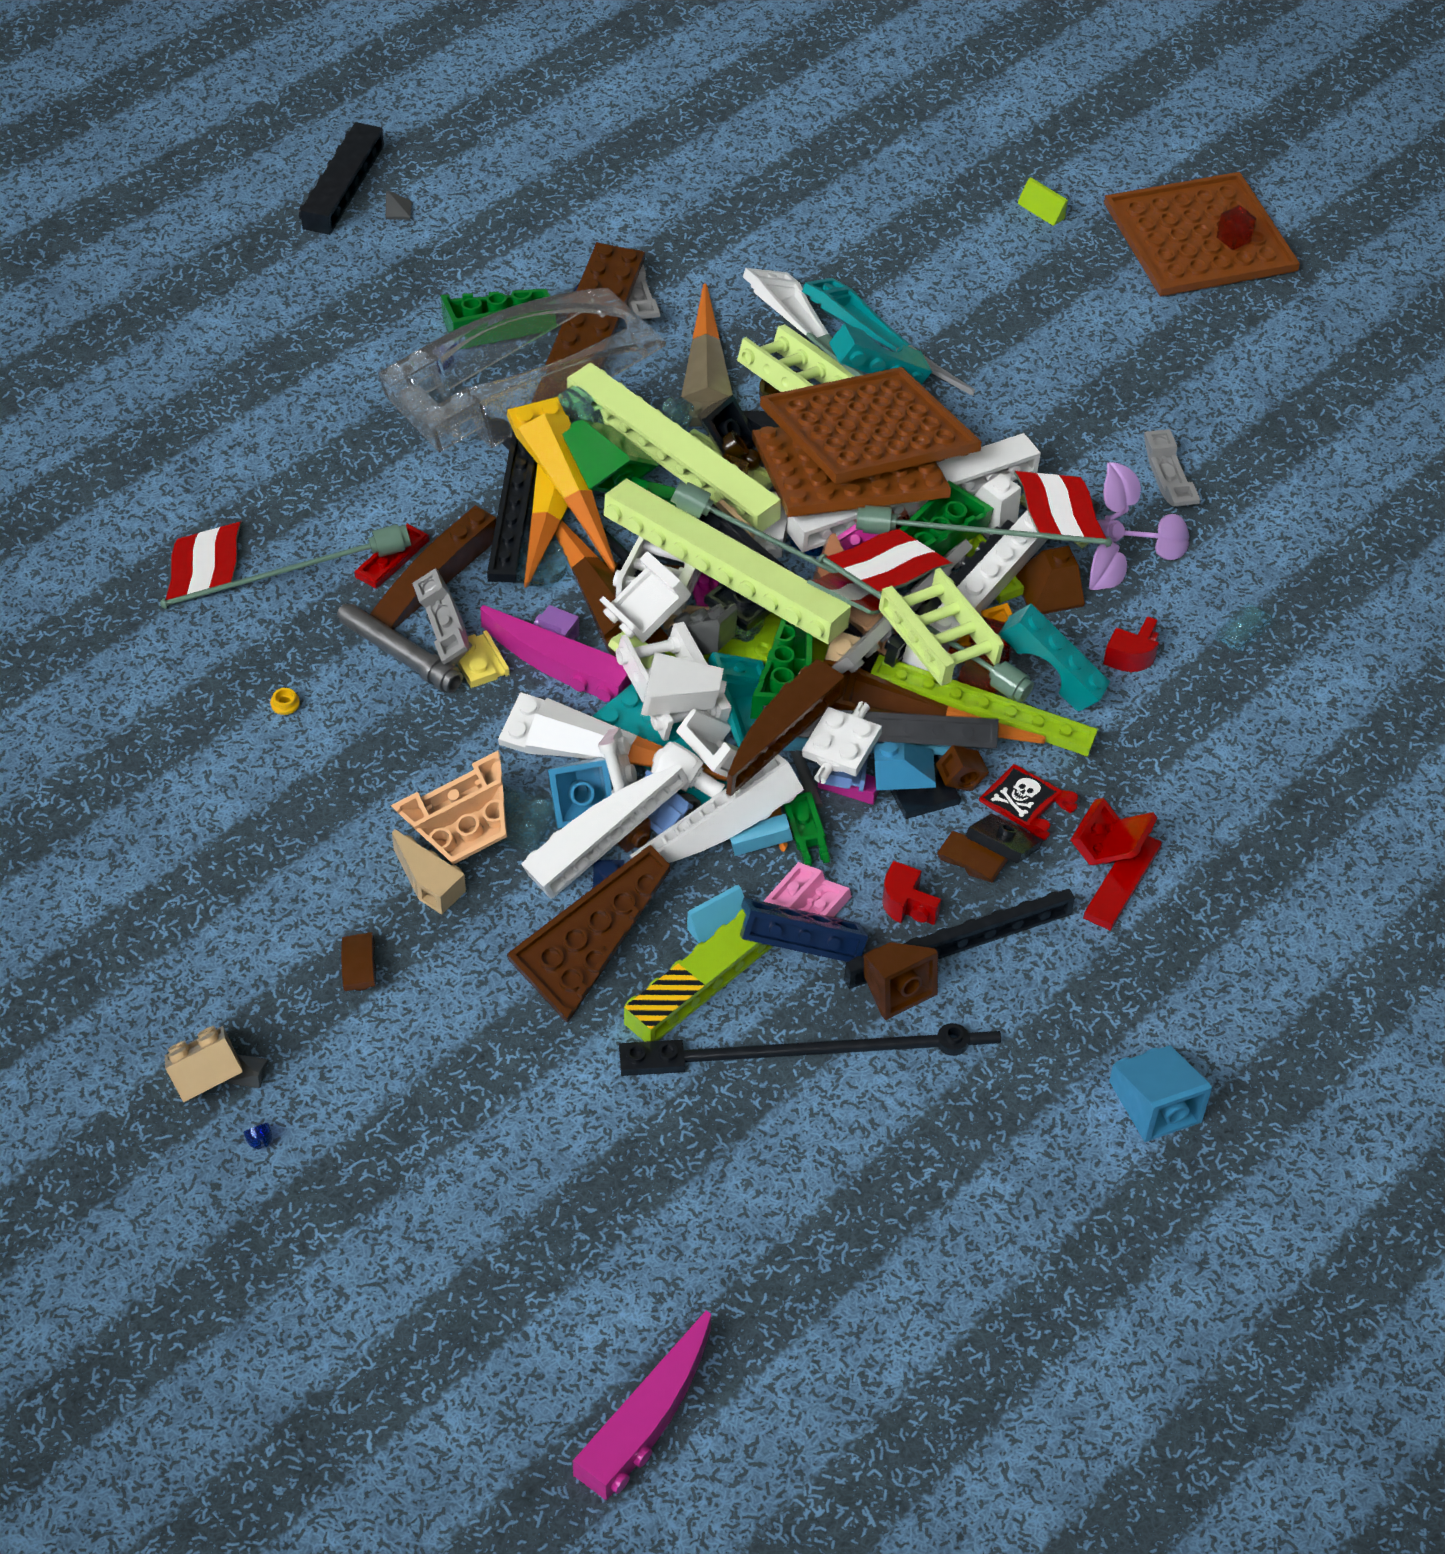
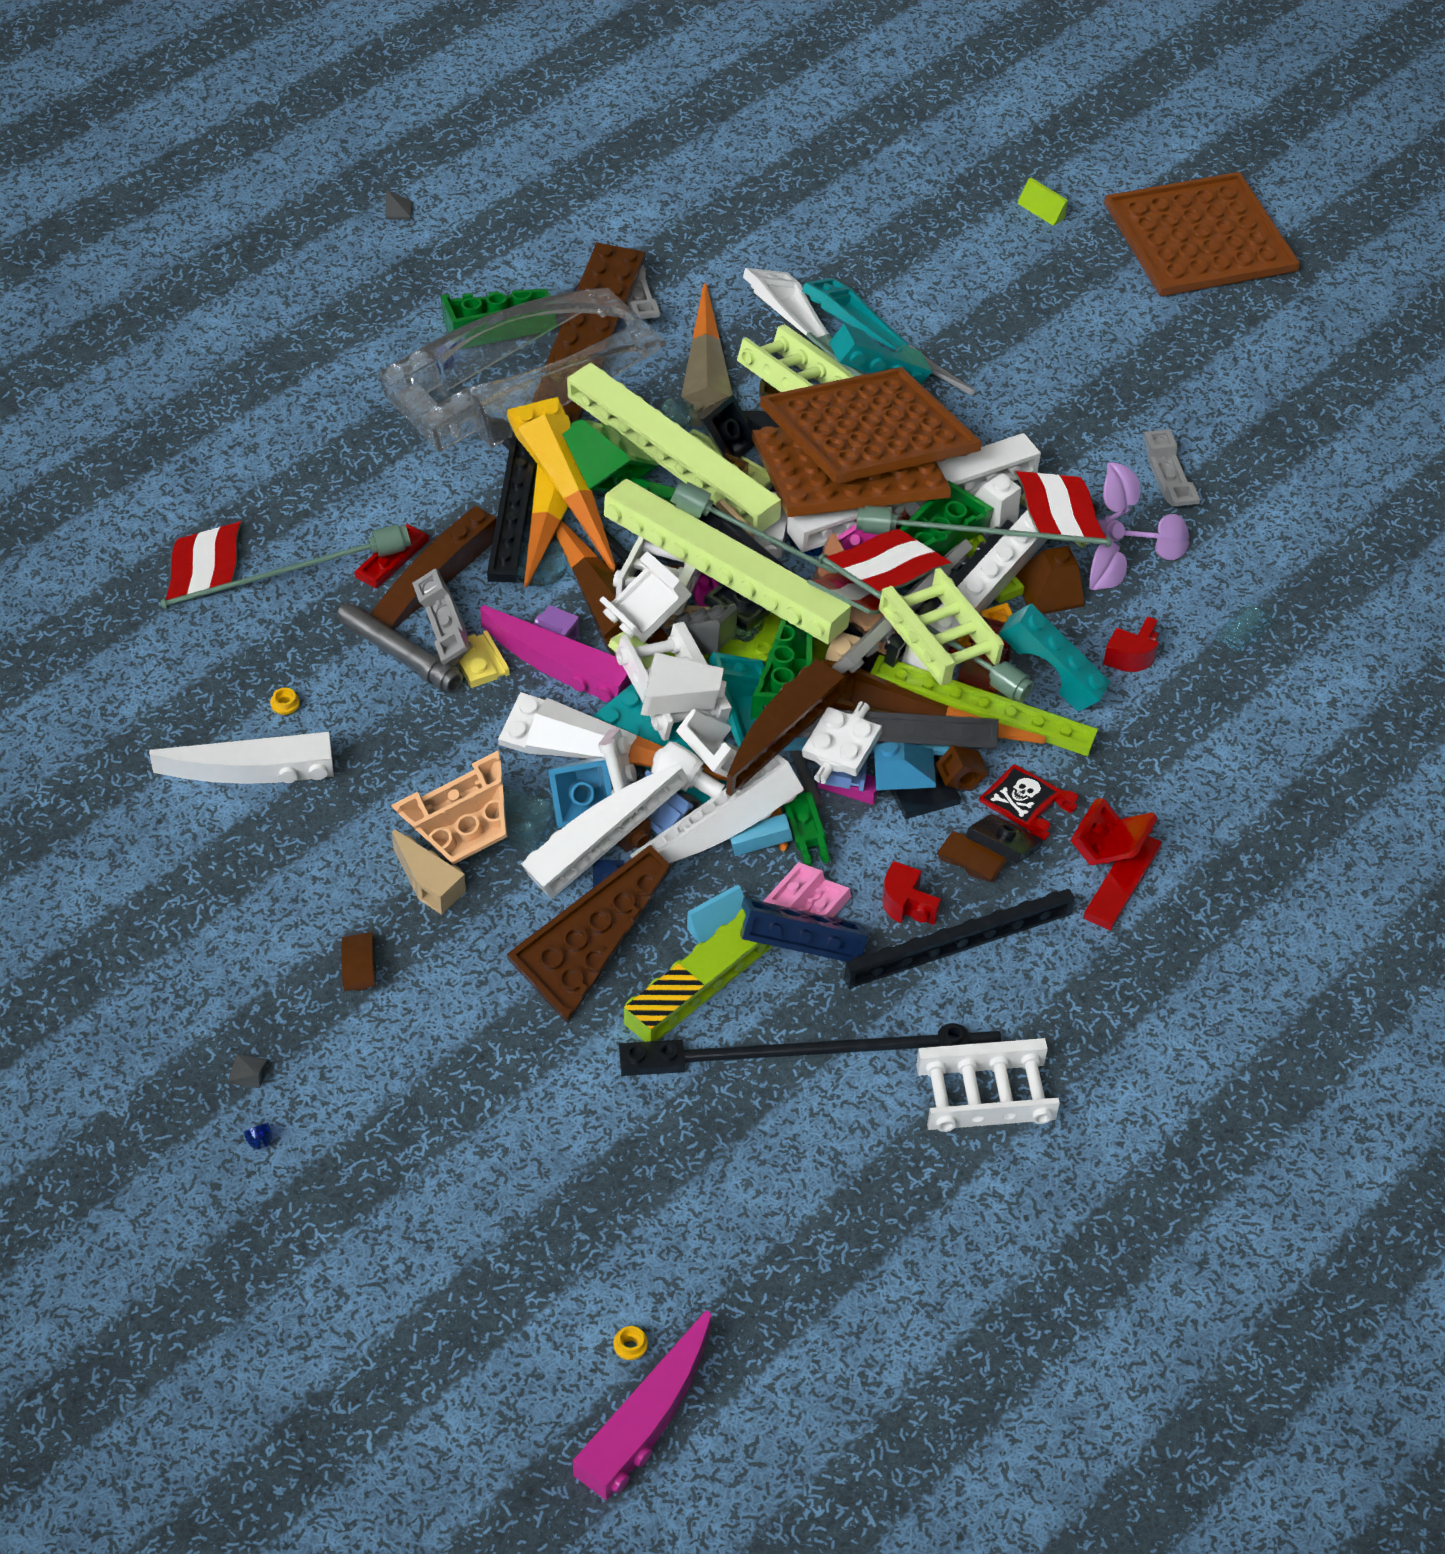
tan slope [165,1026,243,1103] -> none
black brick [299,122,384,235] -> none
clear light blue plate [558,386,604,424] -> none
dark brown plate [722,430,762,471] -> none
reddish brown slope [864,942,938,1020] -> none
dark azure slope [1109,1045,1212,1142] -> none
clear red brick [1216,205,1256,250] -> none
none -> white slope [149,732,334,784]
none -> yellow plate [613,1326,648,1360]
none -> white fence [916,1038,1060,1132]

